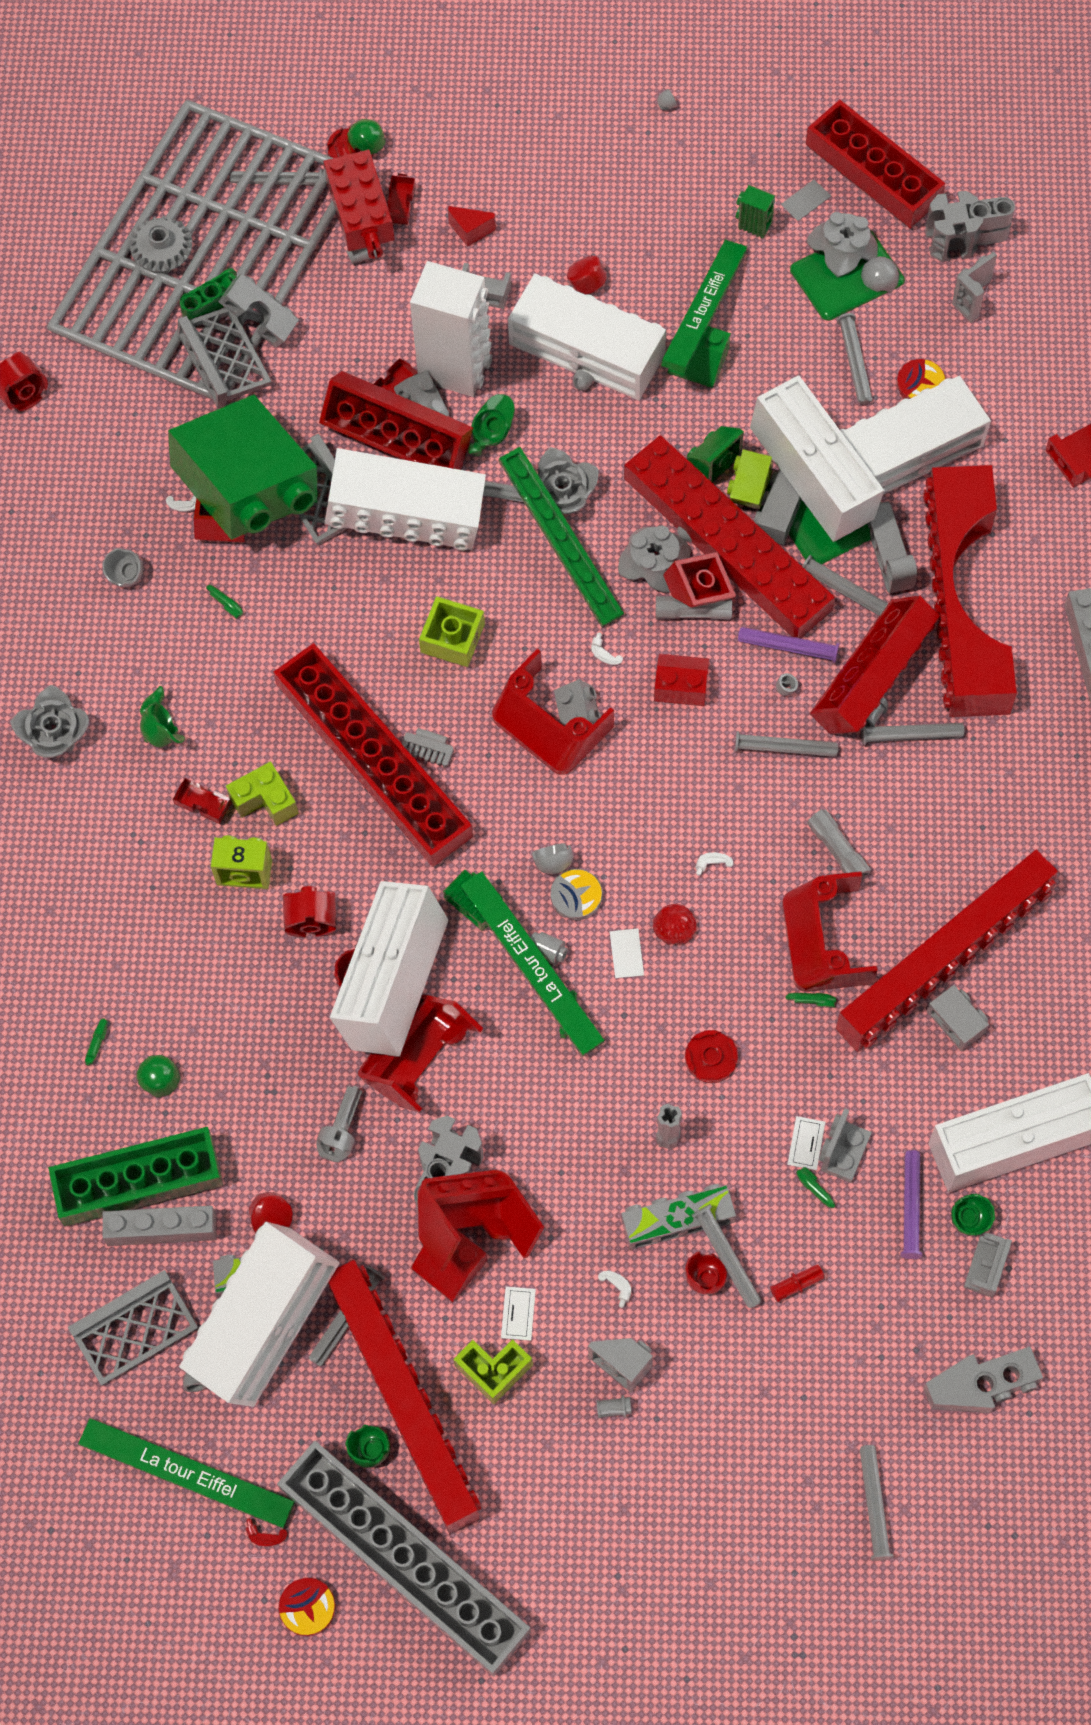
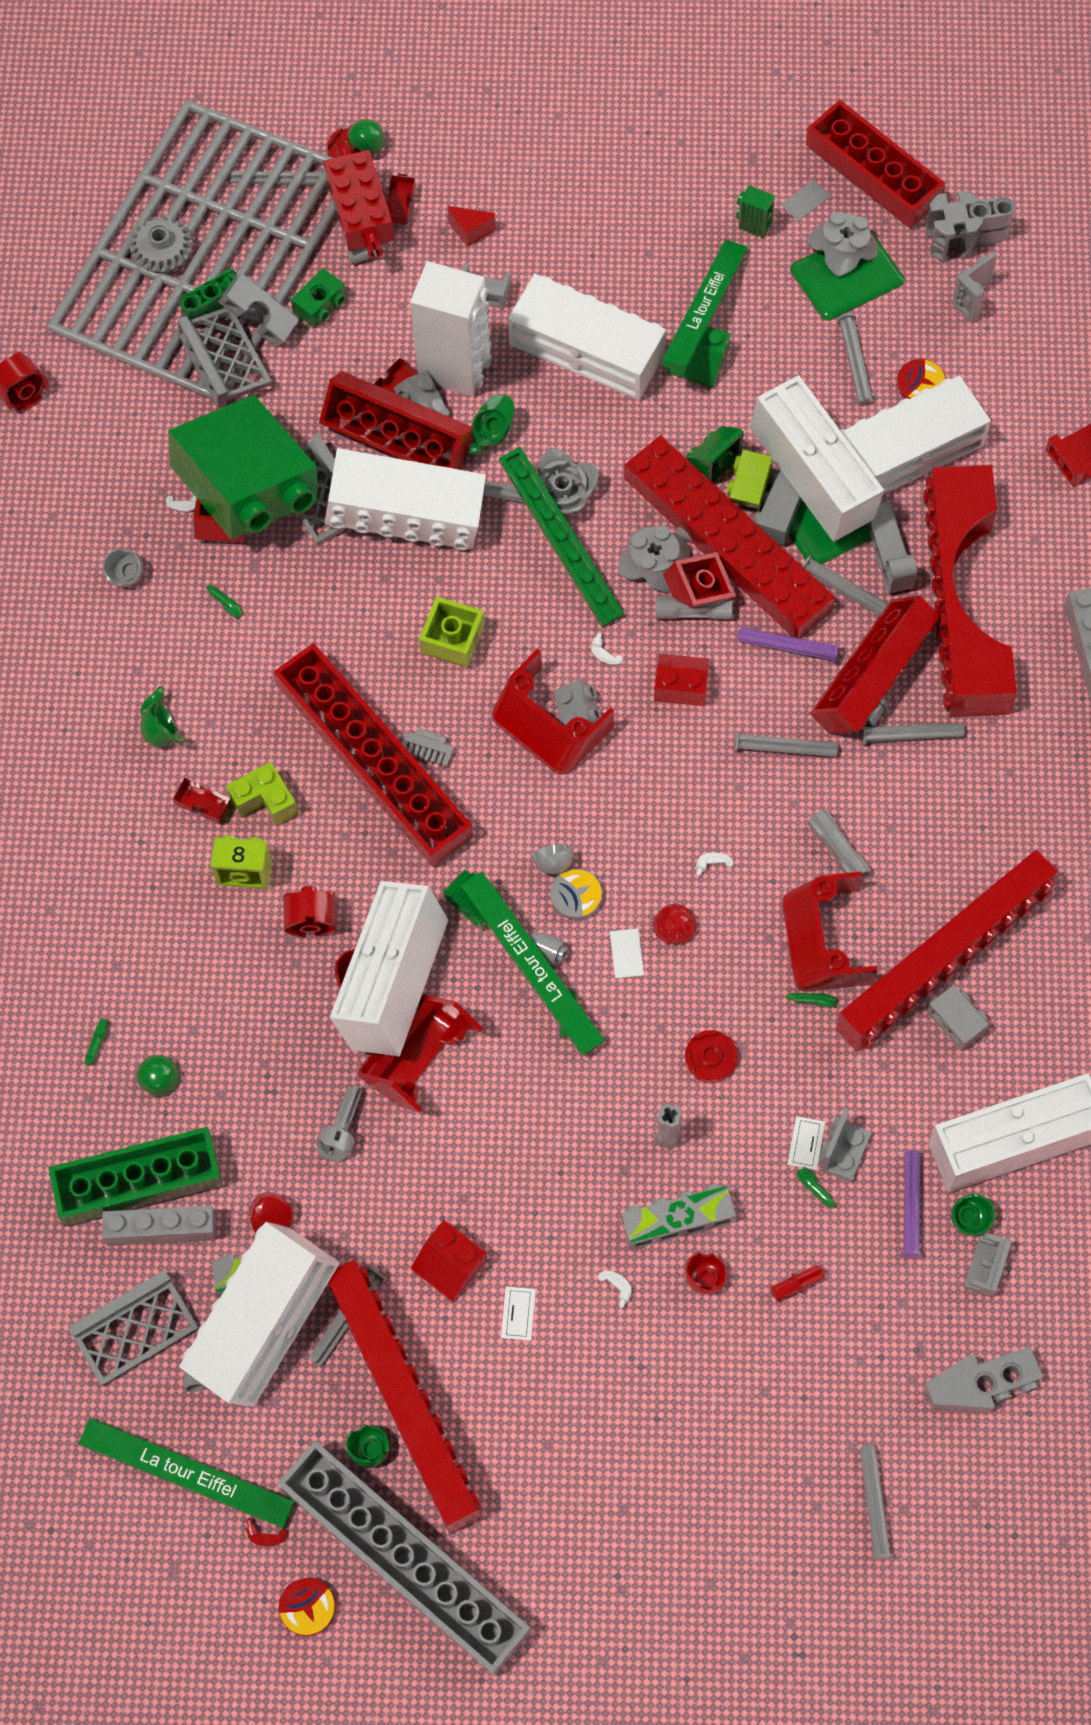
light grey brick [10,685,89,758] -> none
light grey connector [414,1115,484,1213] -> none
red windscreen [417,1170,545,1271] -> none
lime brick [453,1339,533,1405] -> none
red hair [567,255,607,294] -> none
light grey hinge [573,369,594,391] -> none
light grey slope [588,1338,653,1393] -> none
light grey pin [596,1395,632,1418] -> none
light grey hinge [657,89,677,110] -> none
light grey axle [692,1204,761,1308] -> none
light grey hinge [776,673,798,696] -> none
light grey hair [861,256,899,293] -> none
none -> green brick [290,268,346,328]

